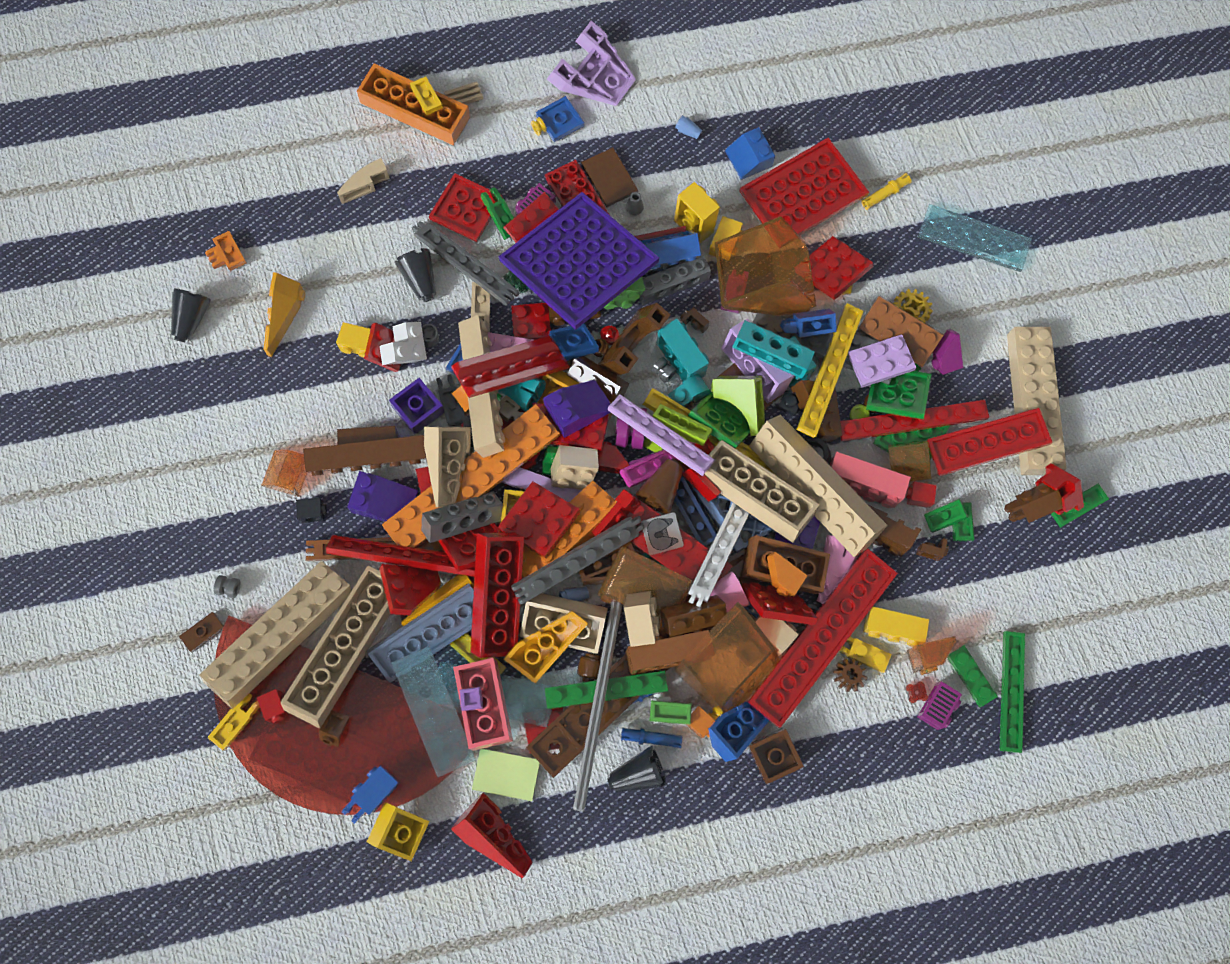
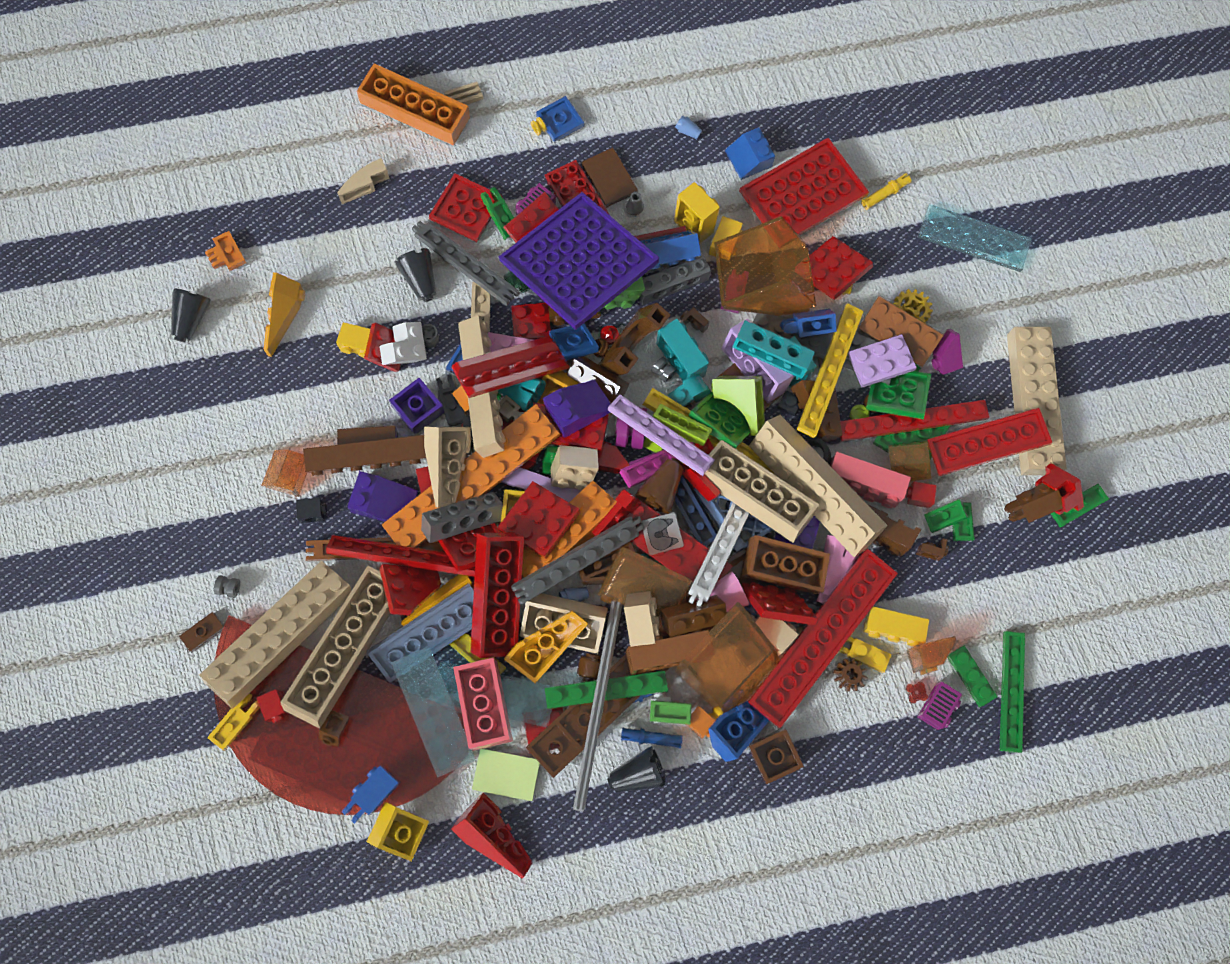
yellow plate [410,76,443,116] -> none
medium lavender tile [460,687,483,711] -> none
lavender wedge [547,21,636,106] -> none
orange slope [767,552,808,597] -> none

